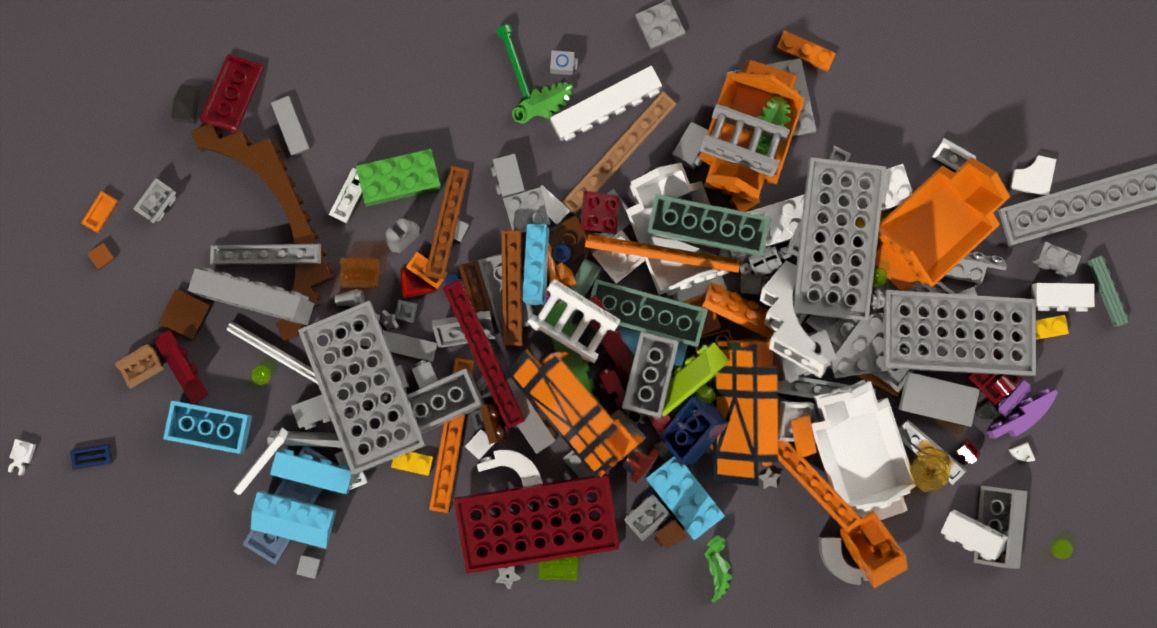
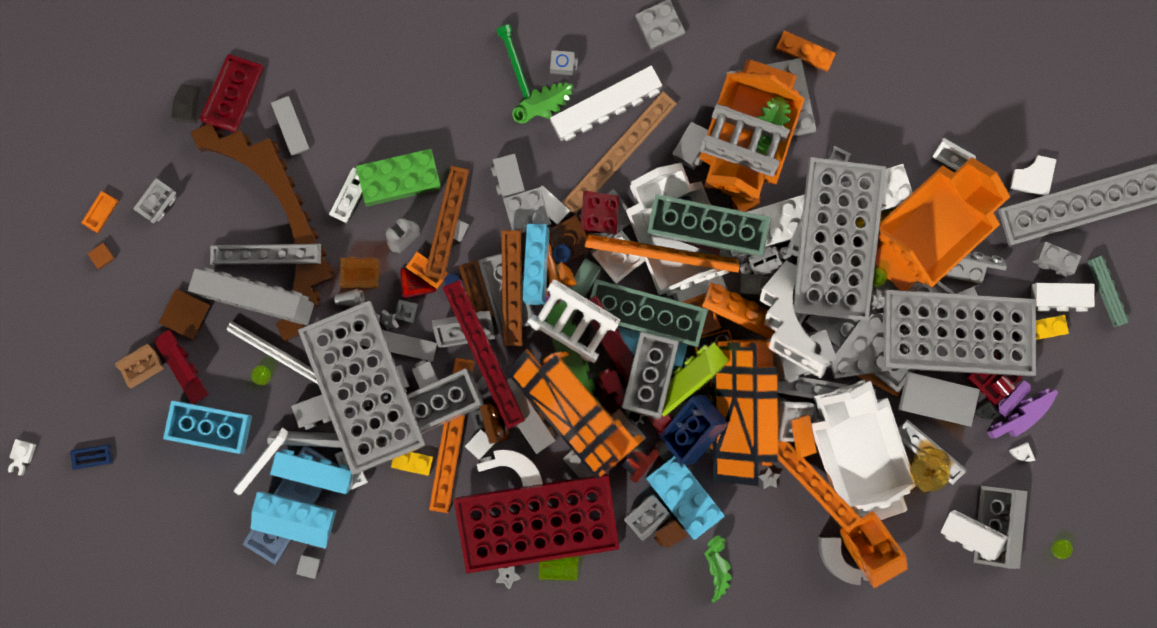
clear neon green tile [696,385,716,403] -> none
tile [955,439,980,465] -> none

